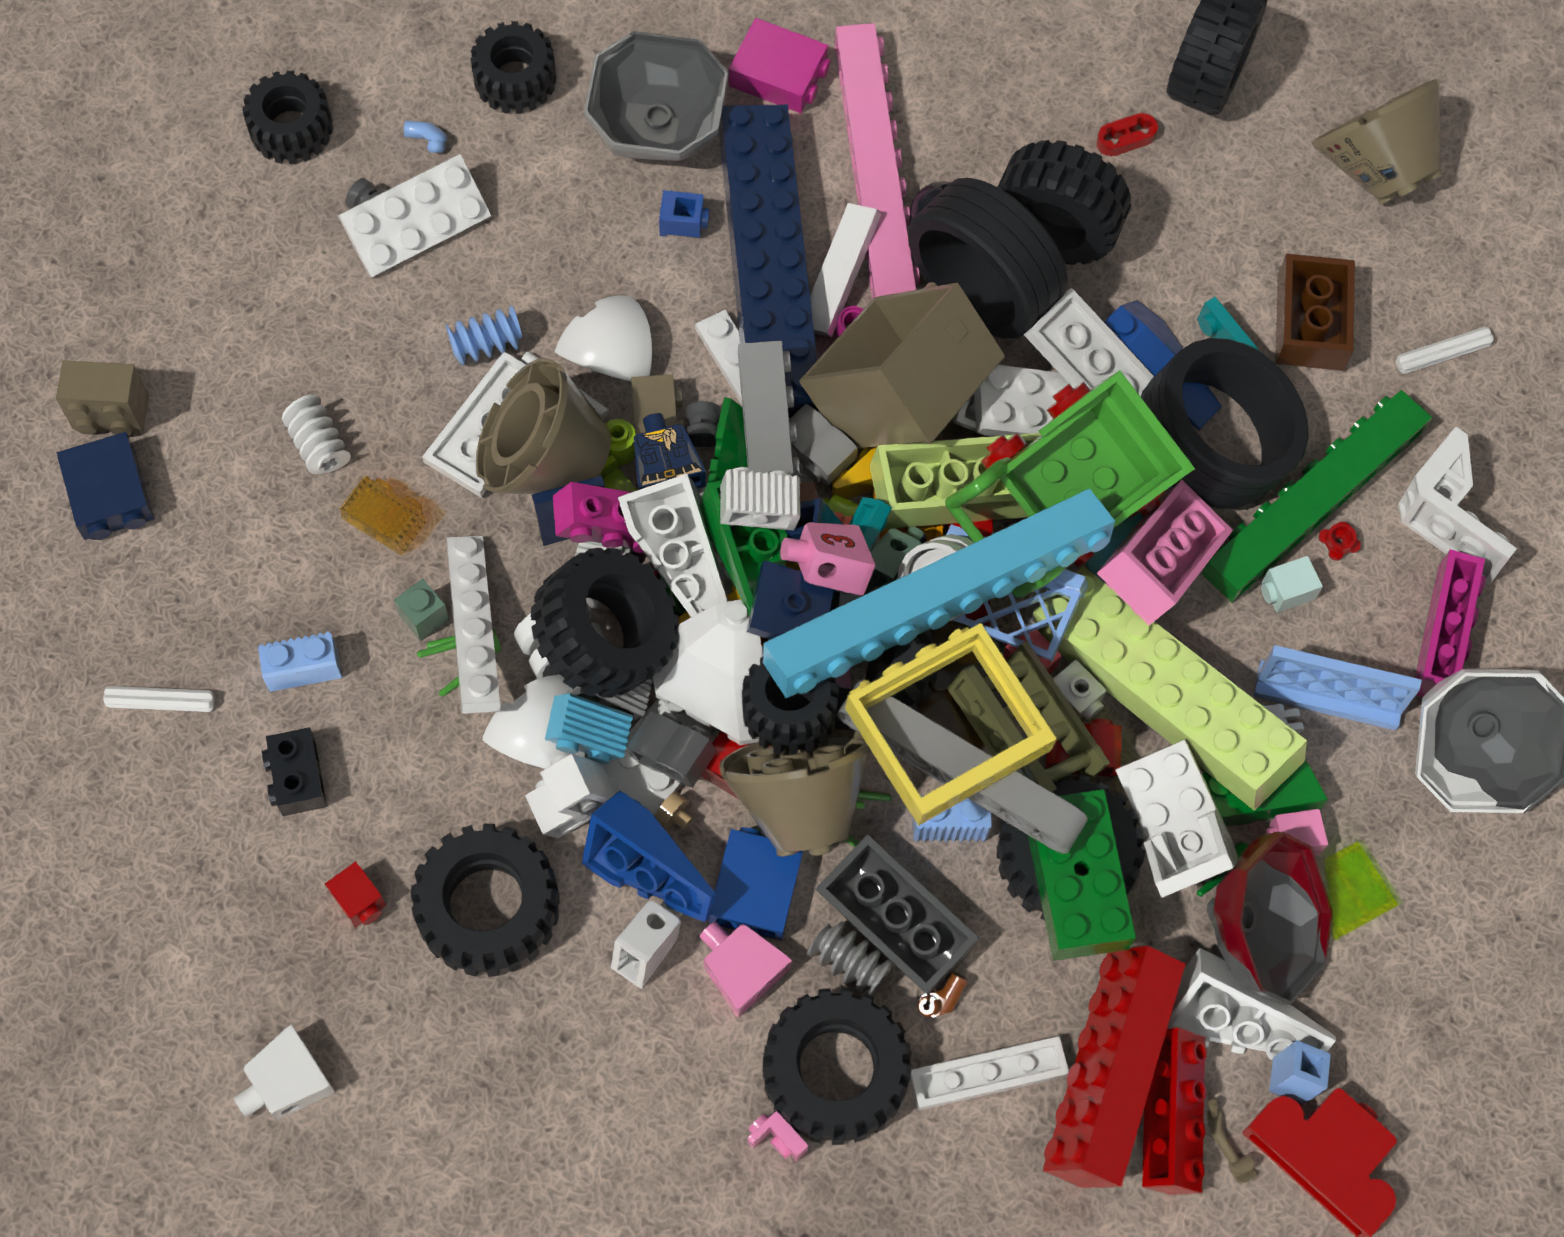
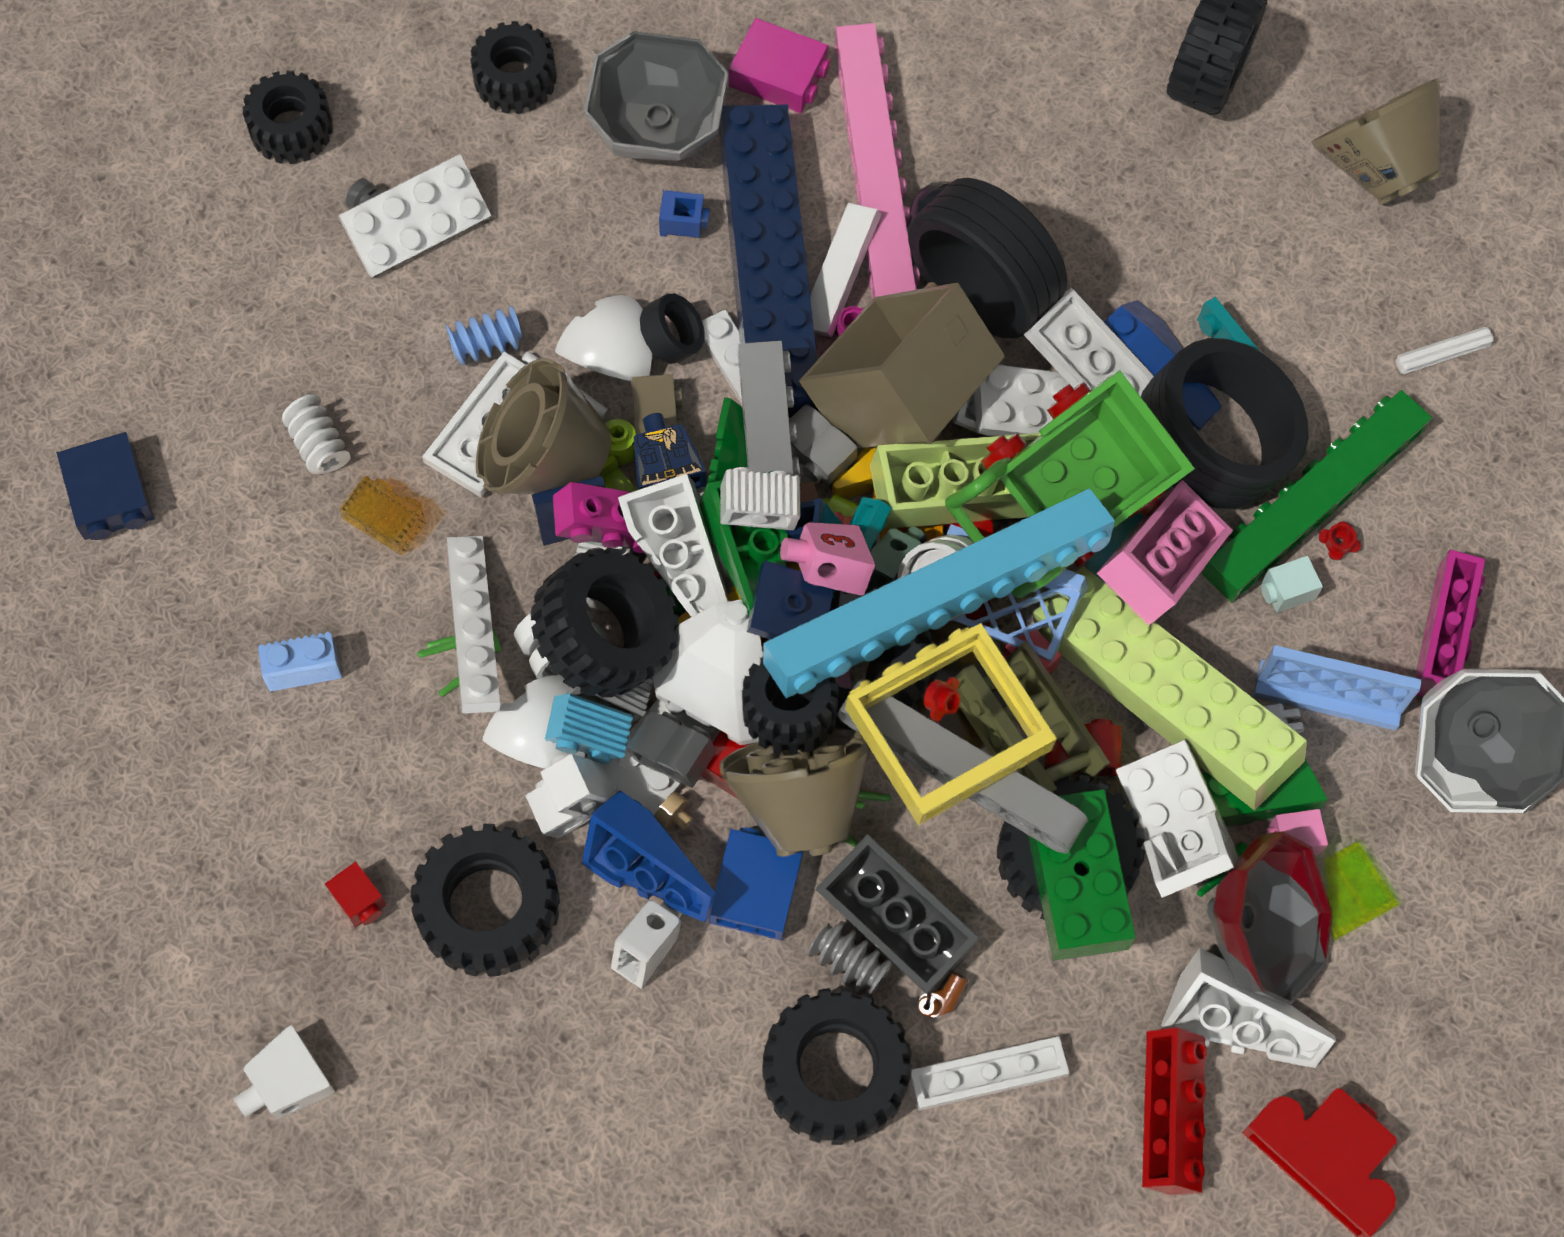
dark tan brick [56,360,149,436] -> none
white axle [103,686,215,712] -> none
black brick [262,727,327,816] -> none
sand green brick [394,579,449,641] -> none
light blue arm [404,121,448,153] -> none
dark grey wheel [686,401,720,447] -> none
bright pink torso [699,921,792,1017] -> none
bright pink bracket [747,1111,808,1162] -> none
light blue brick [913,795,992,842] -> none
black tyre [998,140,1131,265] -> none
red brick [1042,945,1185,1188] -> none
white brick [1053,660,1106,721] -> none
red beam [1096,113,1158,156] -> none
dark tan piece [1207,1099,1257,1184] -> none
light blue brick [1269,1040,1331,1105] -> none
reddish brown brick [1275,253,1355,371] -> none
white bracket [1398,427,1517,585] -> none
none -> black tyre [640,293,705,364]
none -> red plate [924,677,960,721]

